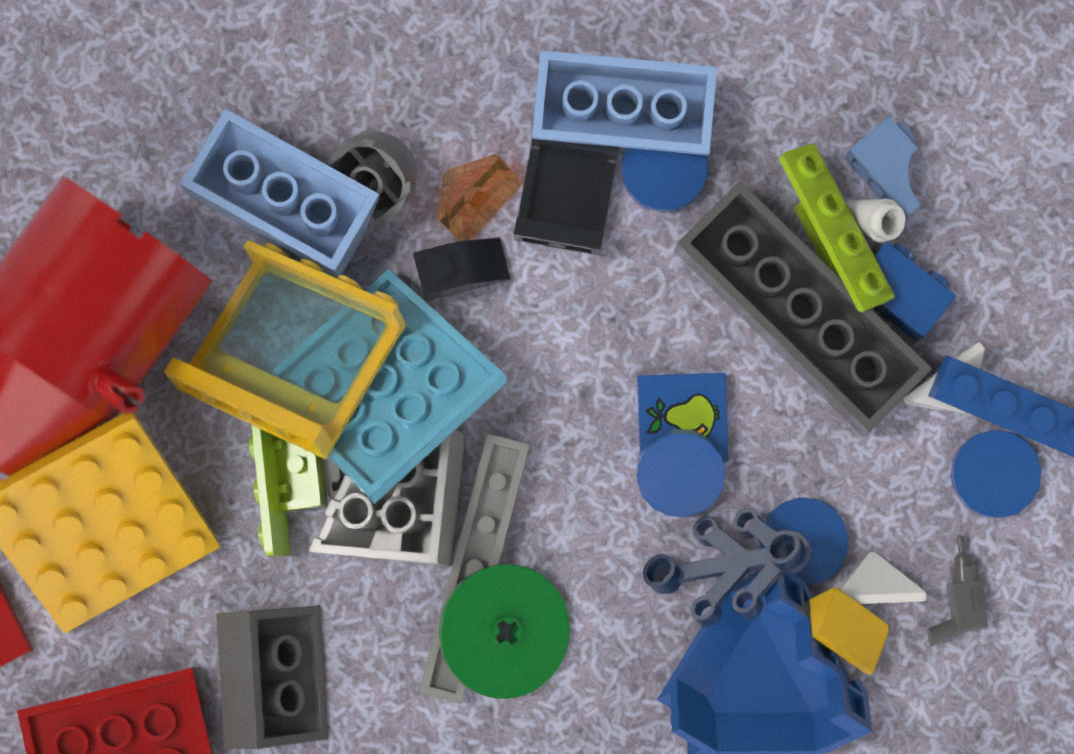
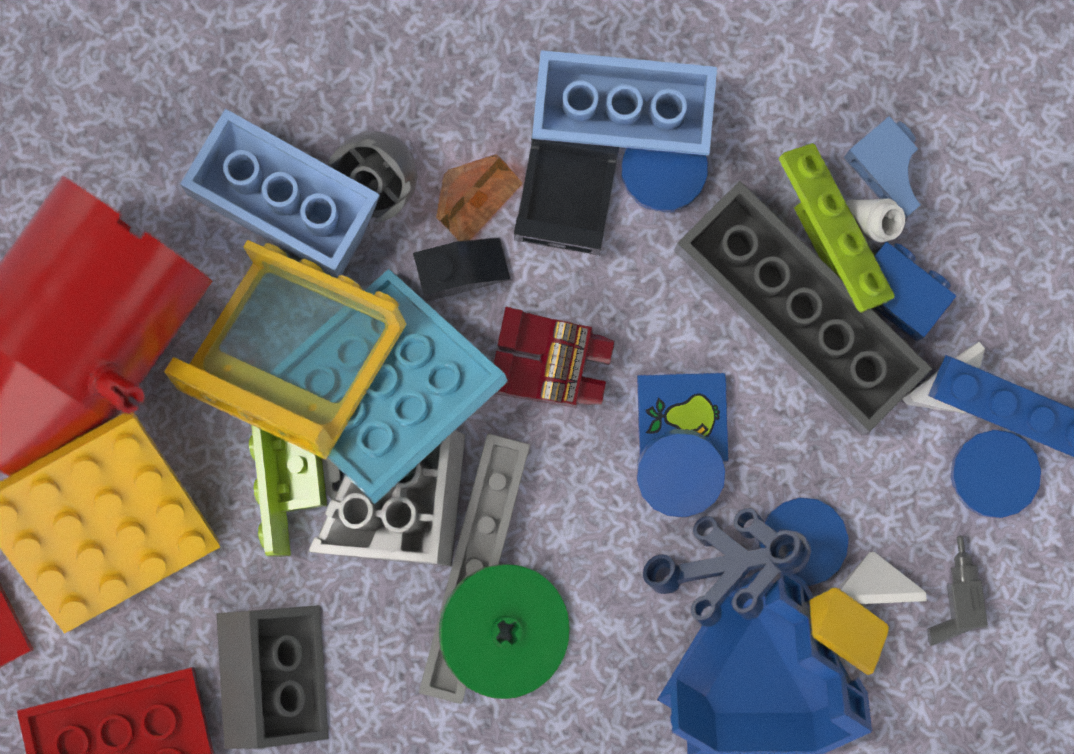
none -> dark red hips [493,306,615,409]

